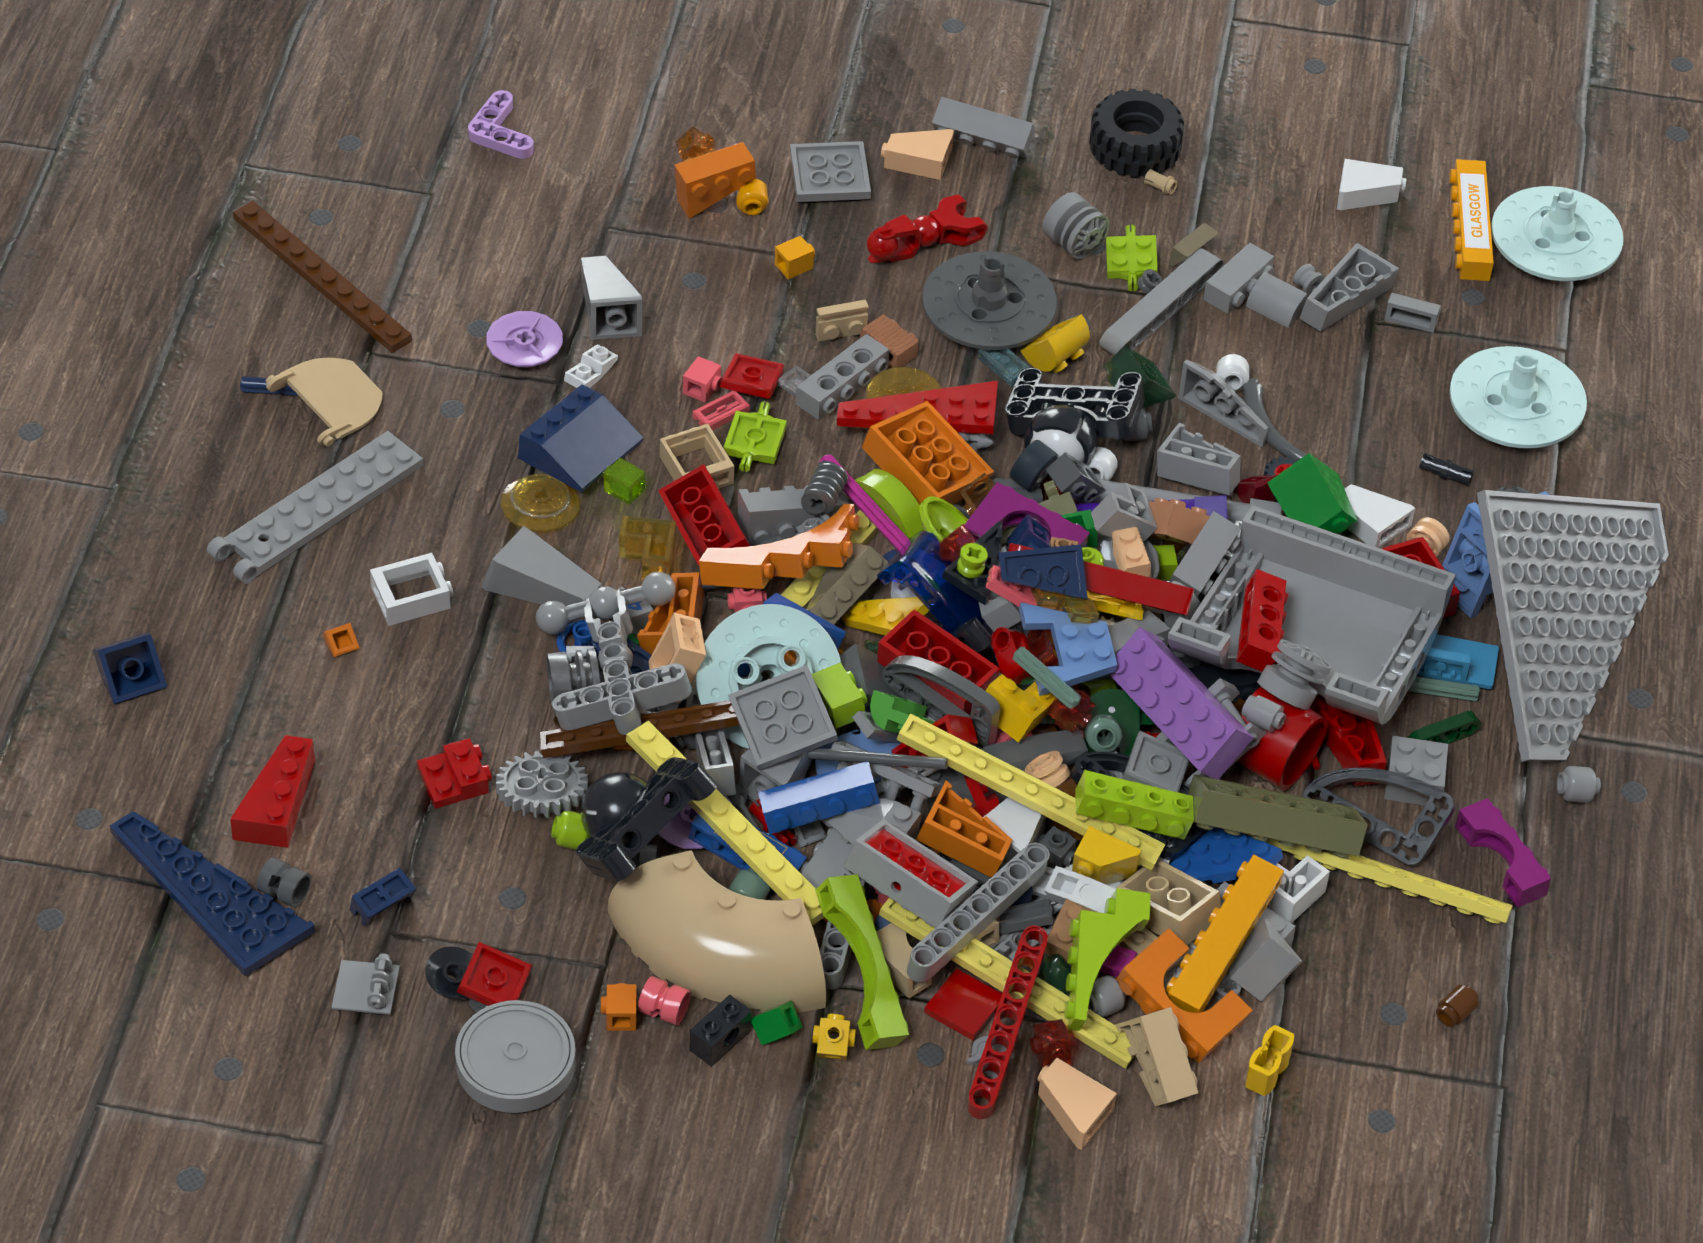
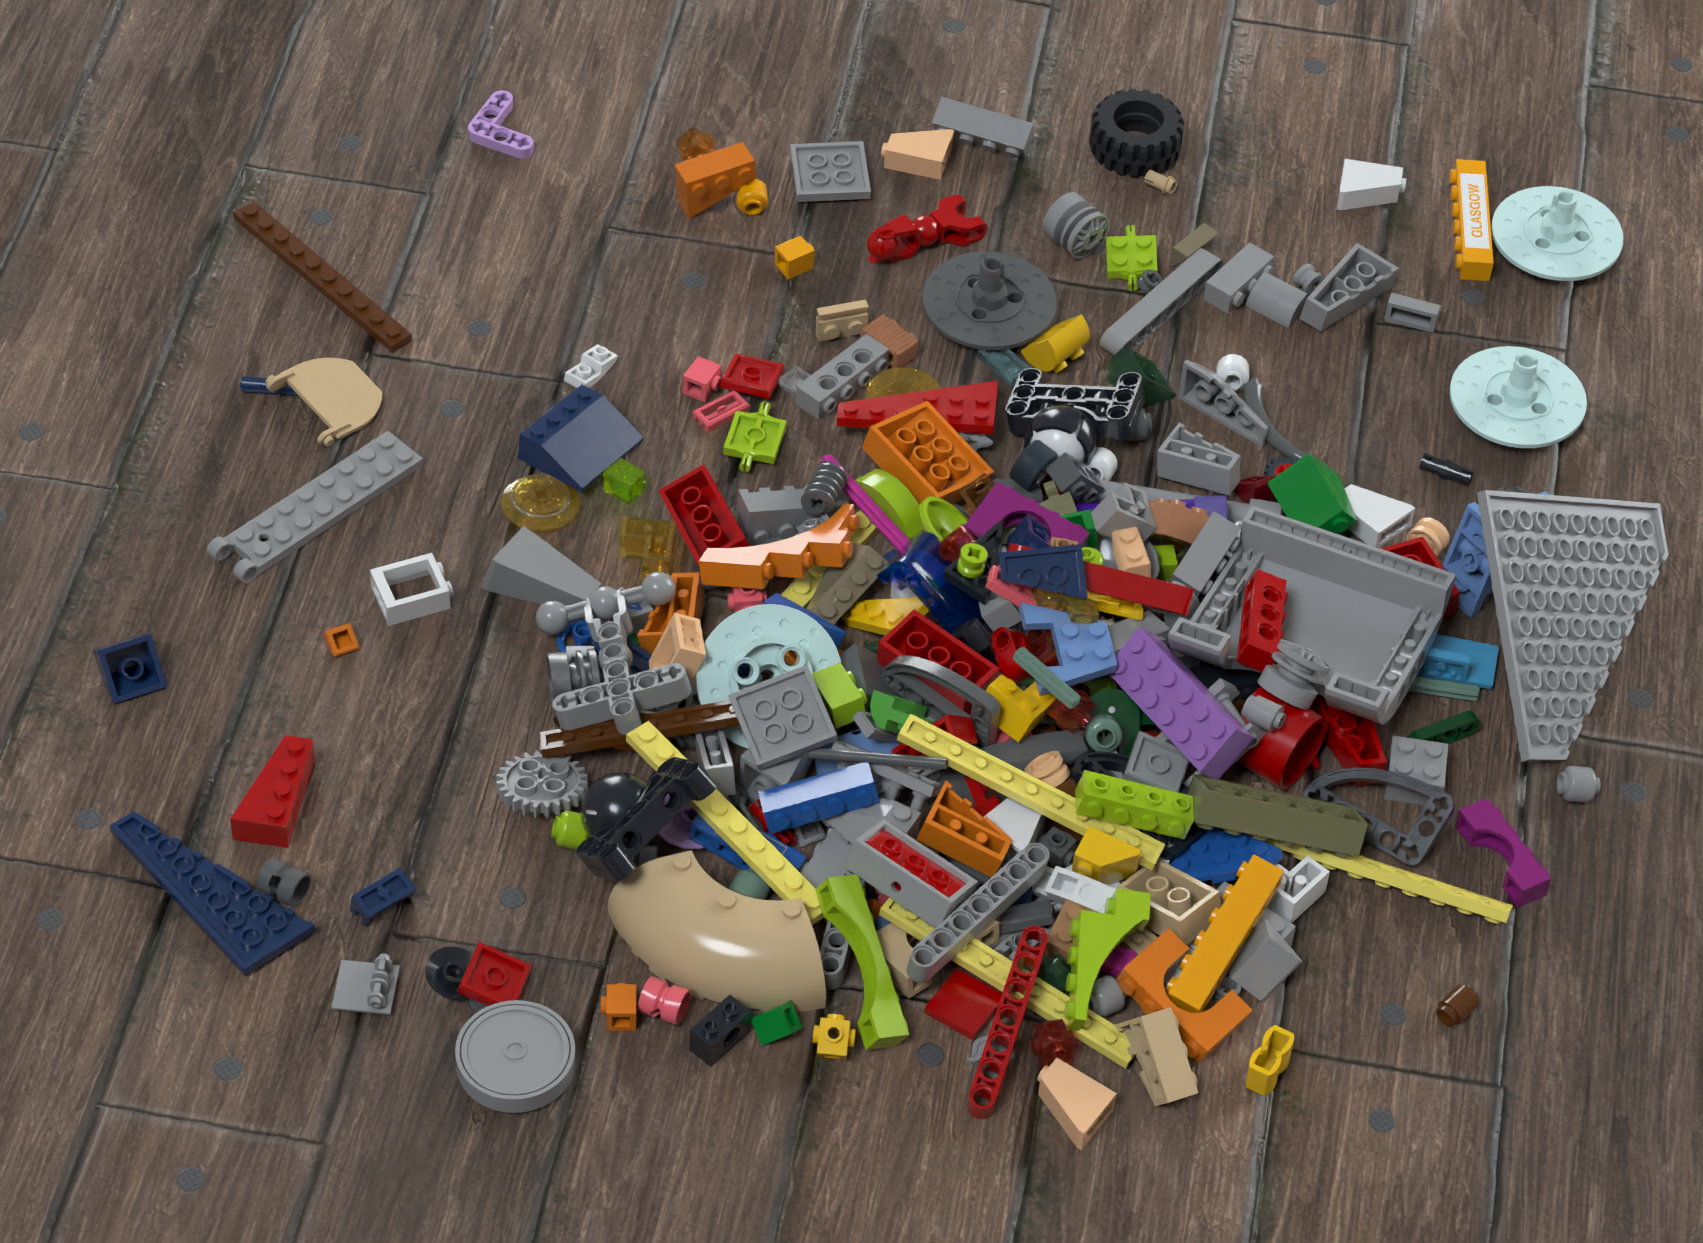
red plate [416,738,492,809] -> none
lavender piece [487,311,563,367] -> none
light grey slope [581,256,642,340] -> none
tan window [660,424,734,488] -> none

